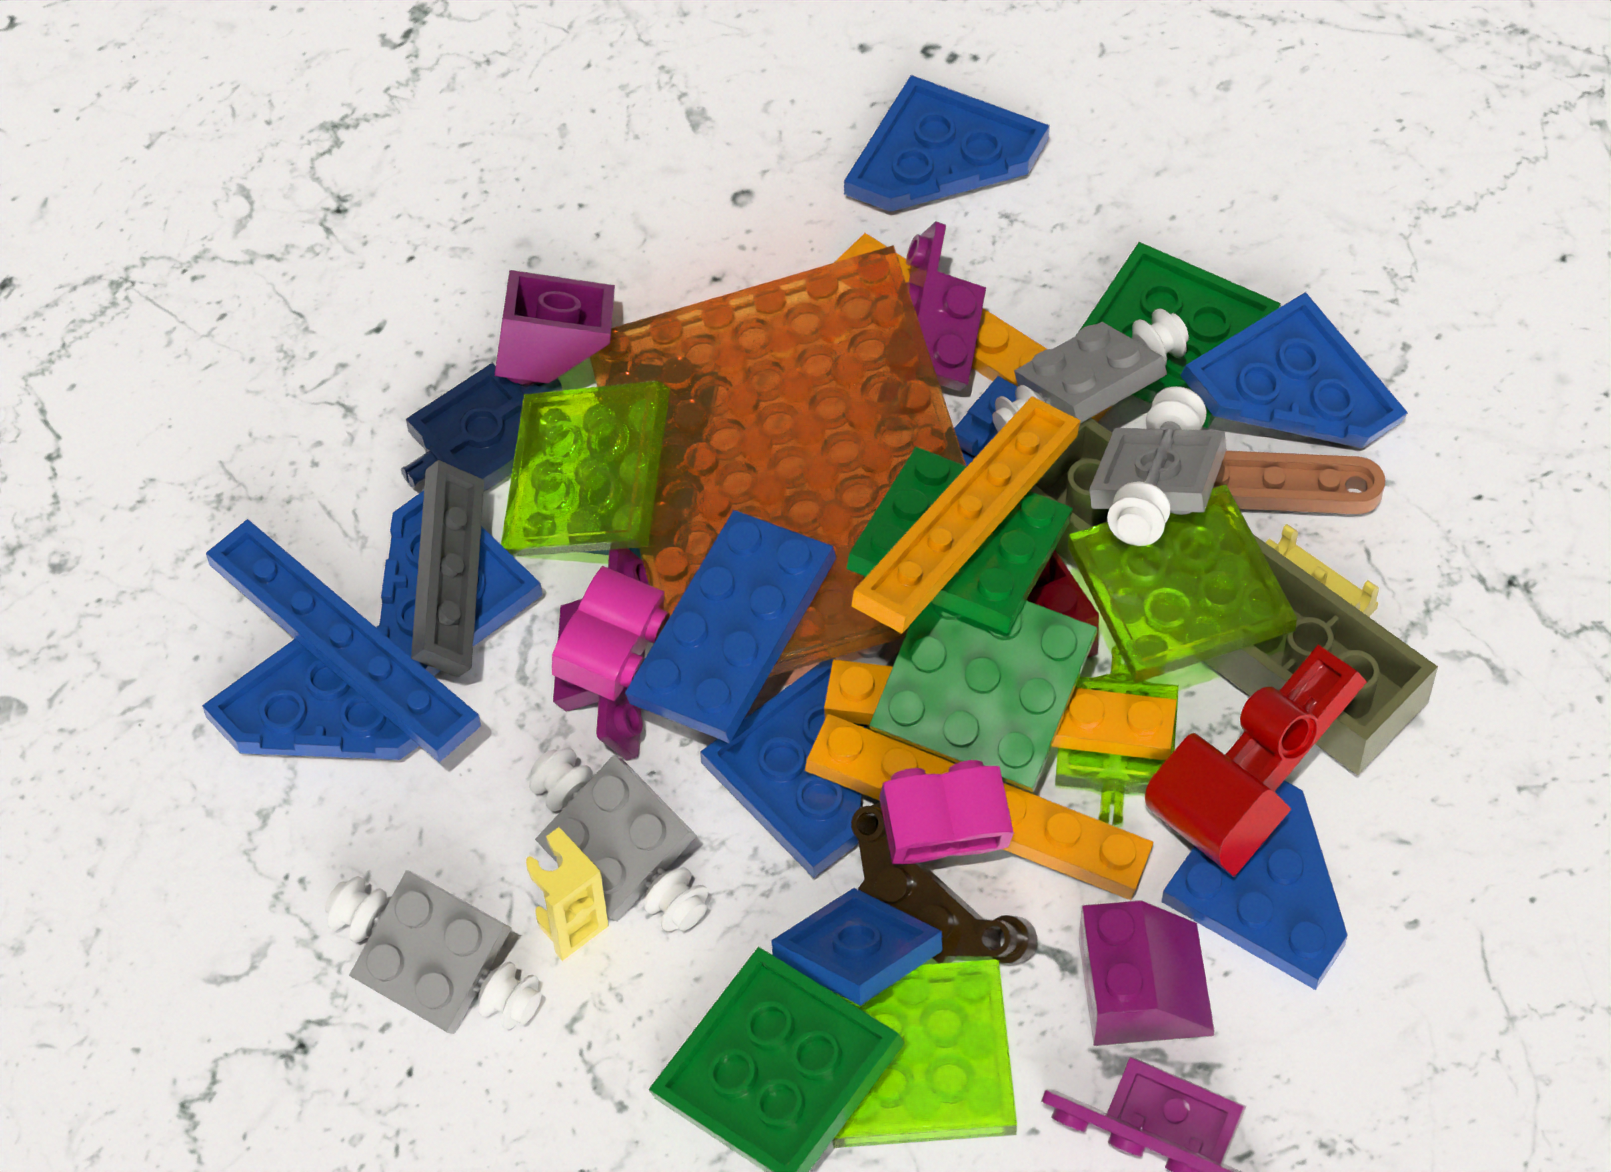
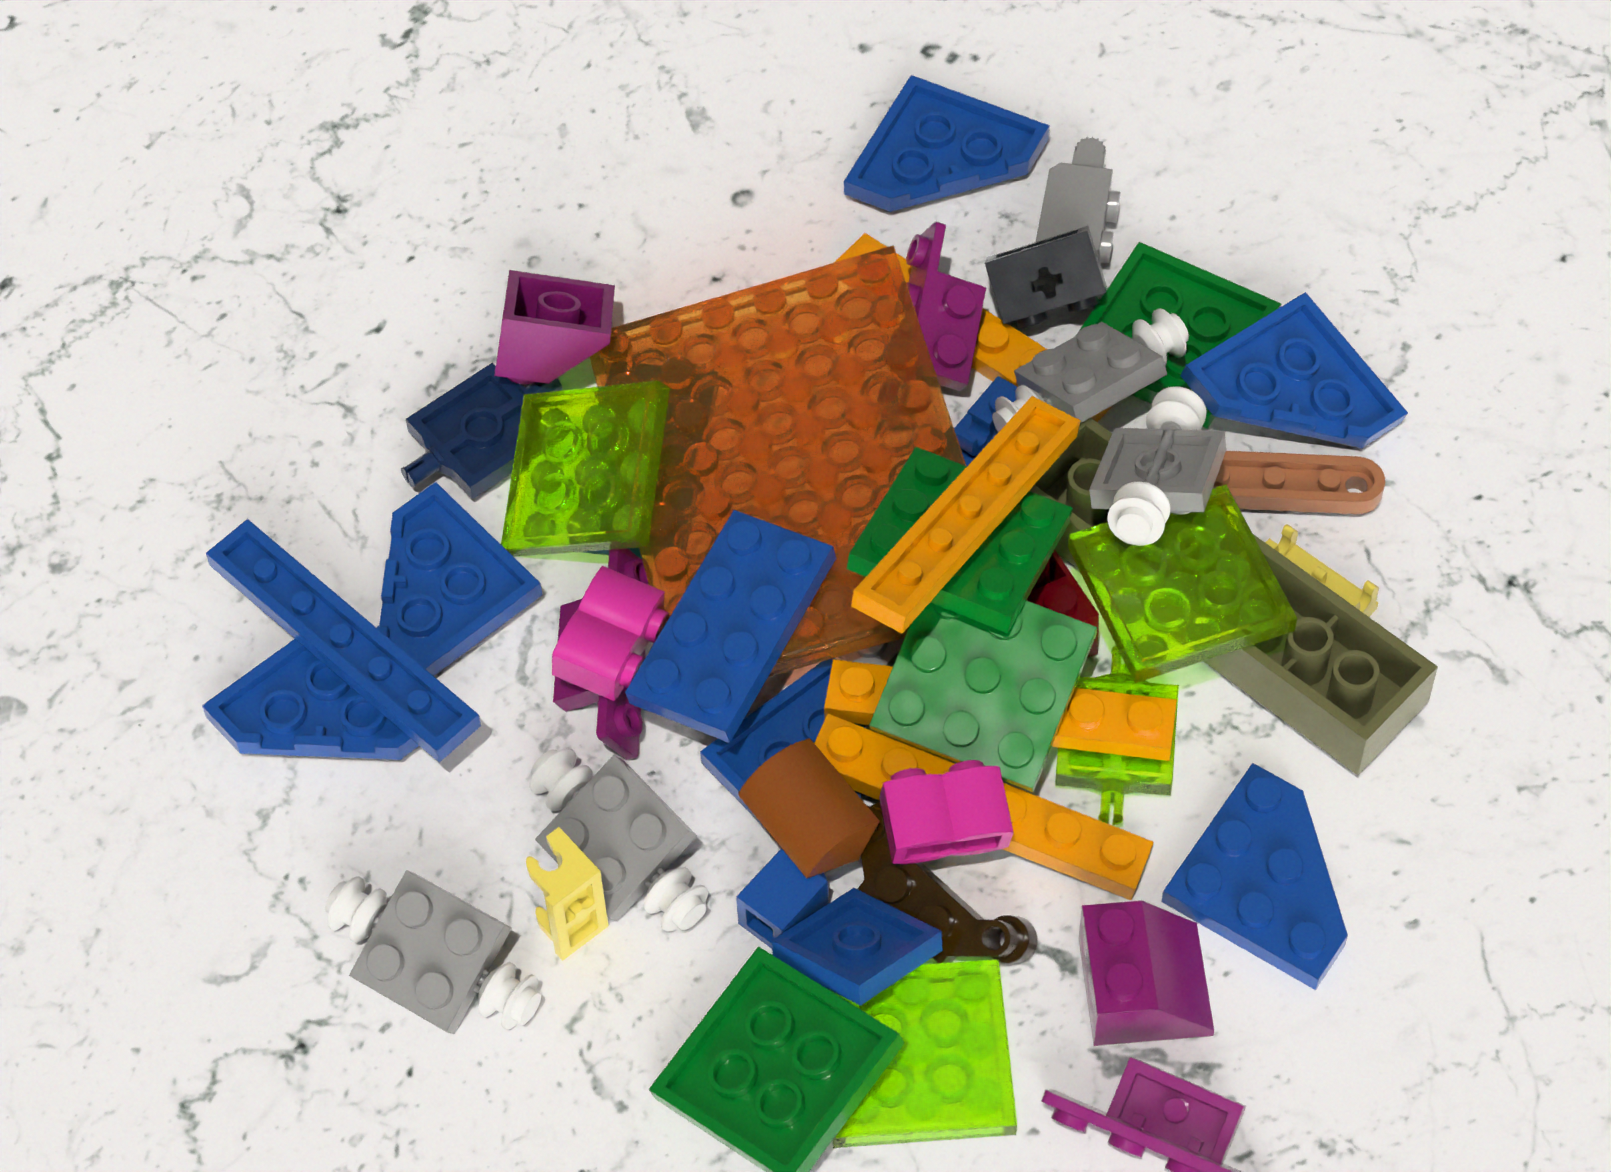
dark grey plate [411,460,484,678] -> none
red plate [1145,644,1367,877] -> none
none -> blue brick [736,848,829,949]
none -> dark orange brick [737,738,880,878]
none -> black brick [985,226,1107,328]
none -> light grey hinge [1035,137,1121,278]

